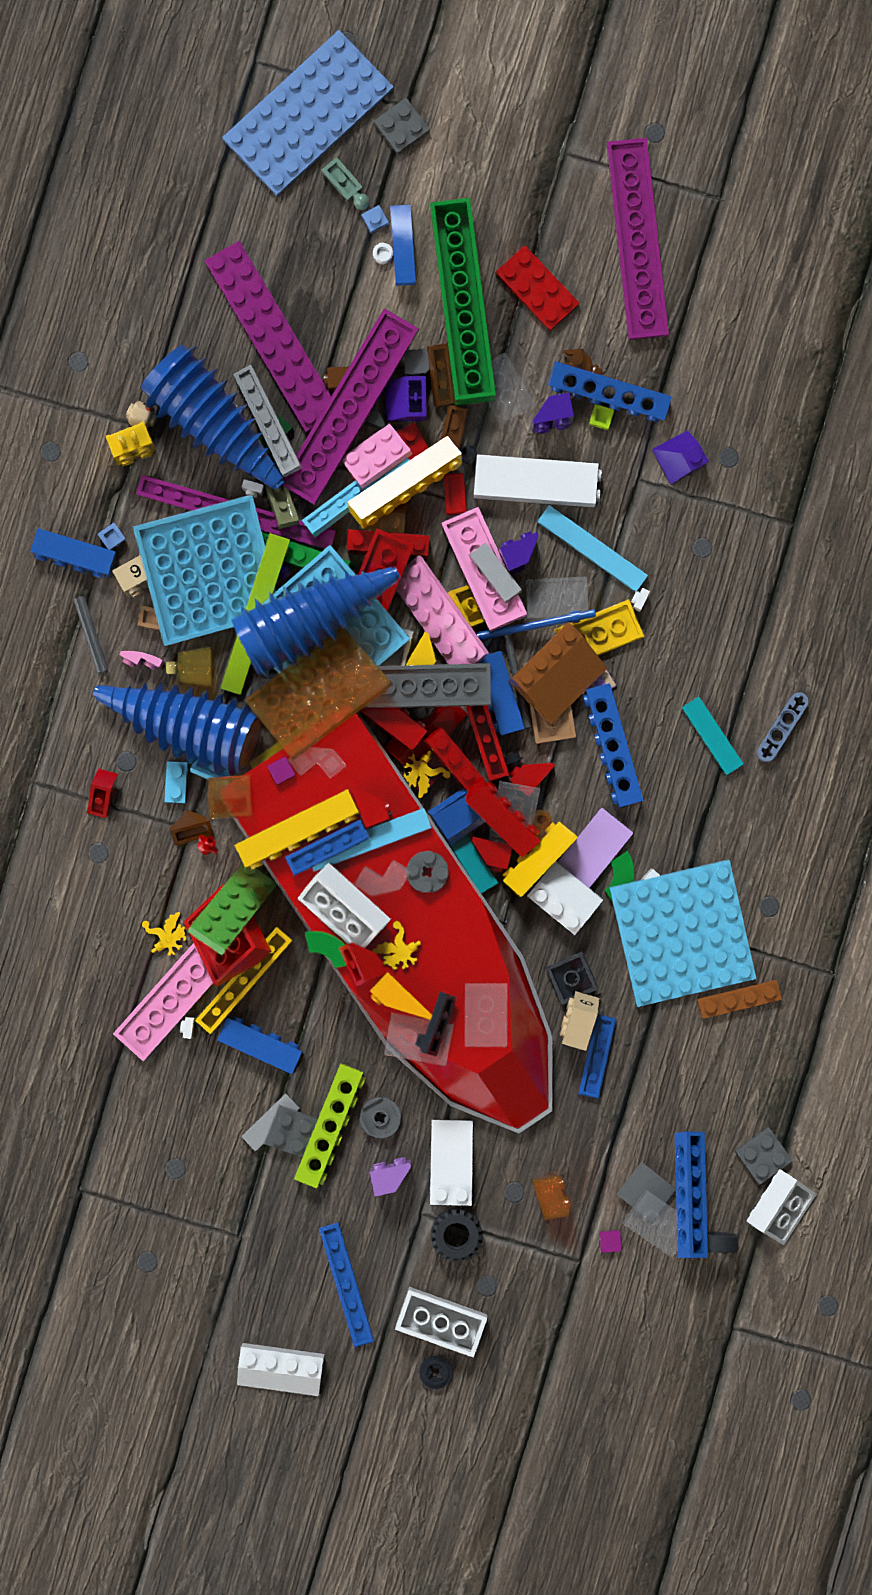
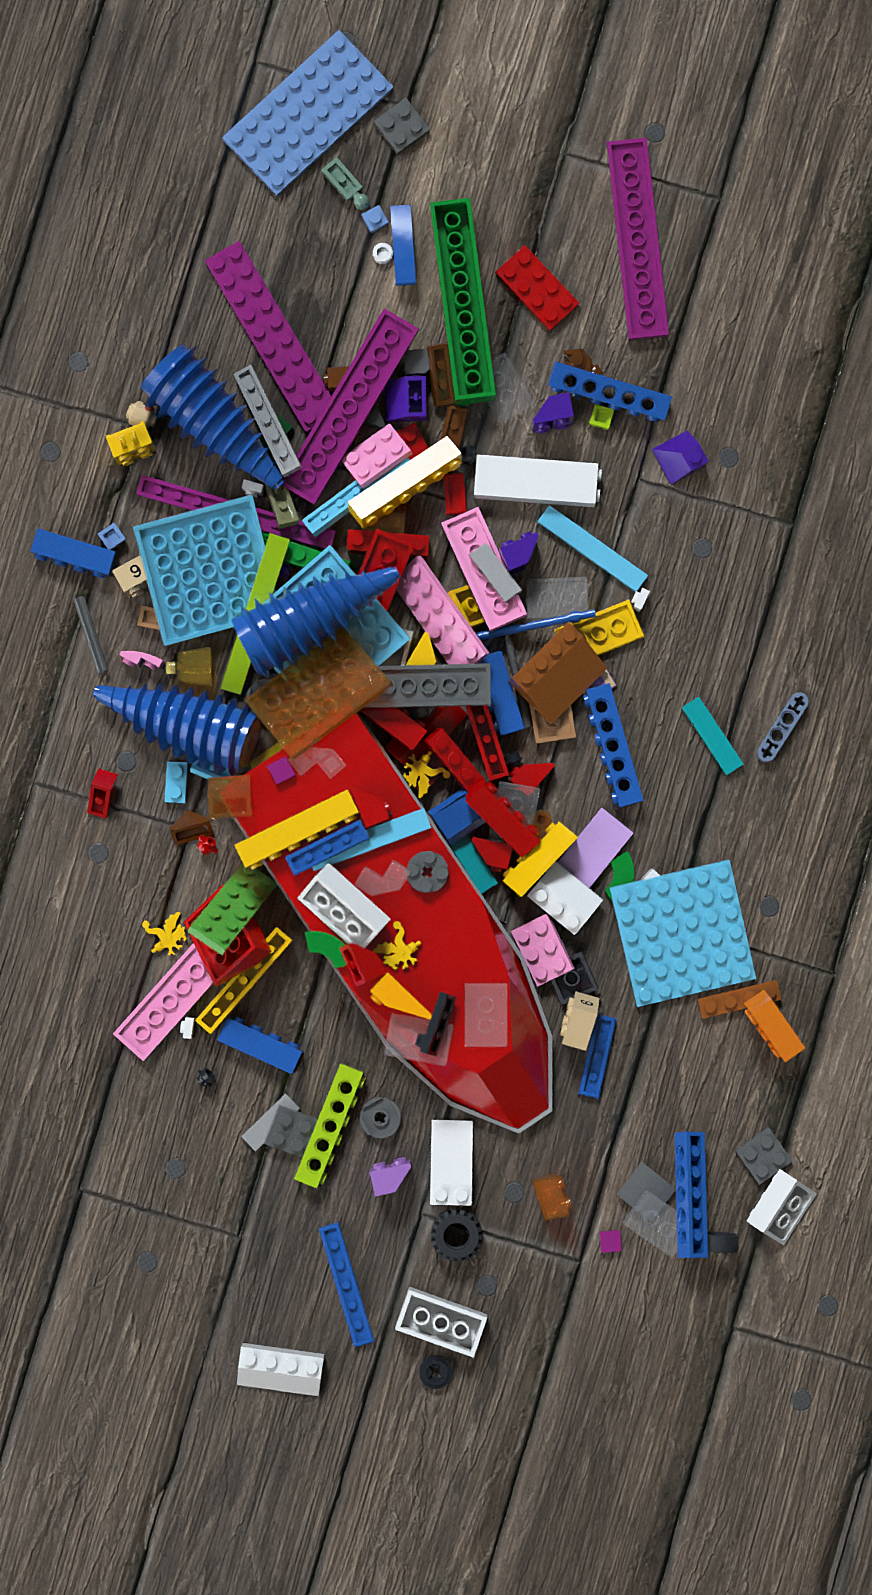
none -> black plate [197,1068,216,1087]
none -> bright pink plate [511,913,575,987]
none -> orange piece [744,990,806,1062]

